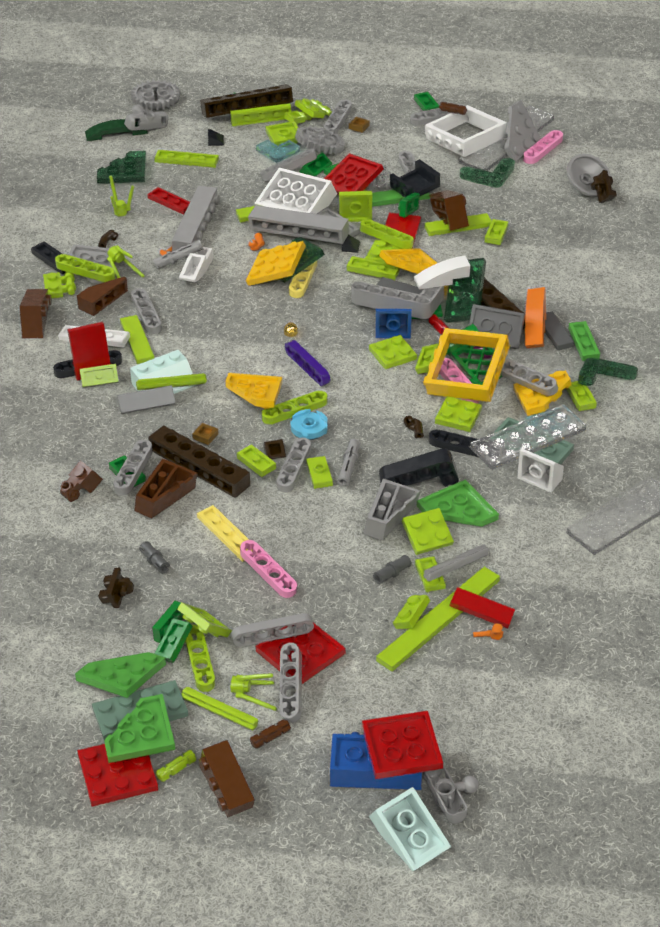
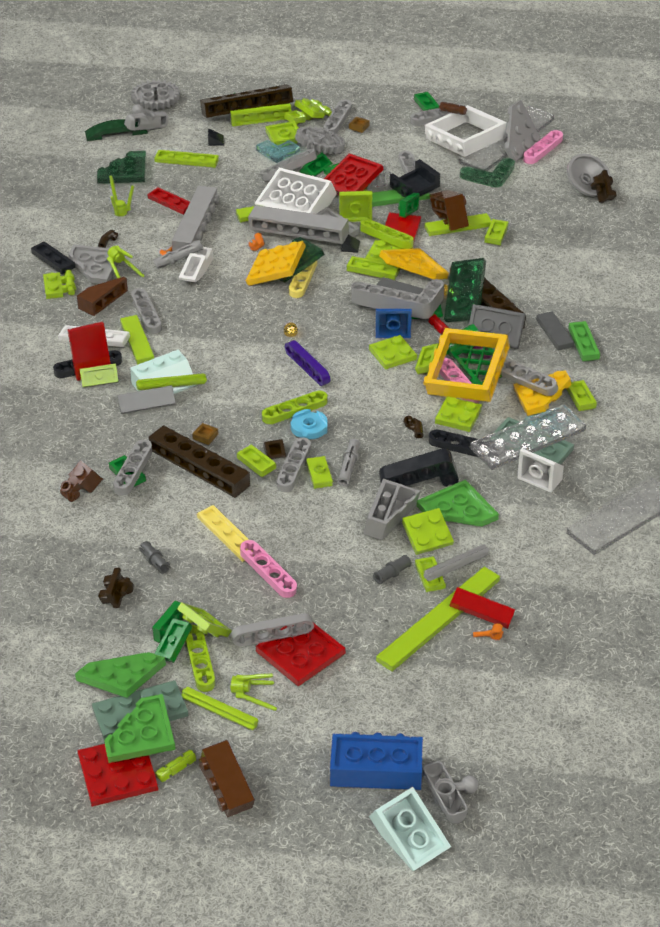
reddish brown wedge [20,289,52,339] -> none
lime beam [55,254,115,282] -> none
reddish brown wedge [134,458,197,518] -> none
yellow plate [225,373,282,409] -> none
reddish brown axle [250,719,291,749] -> none
light grey beam [280,643,302,723] -> none
red plate [362,710,443,779] -> none
lime plate [393,595,430,629] -> none
white slope [414,256,471,289] -> none
orange slope [525,287,546,348] -> none
clear green beam [578,358,638,386] -> none

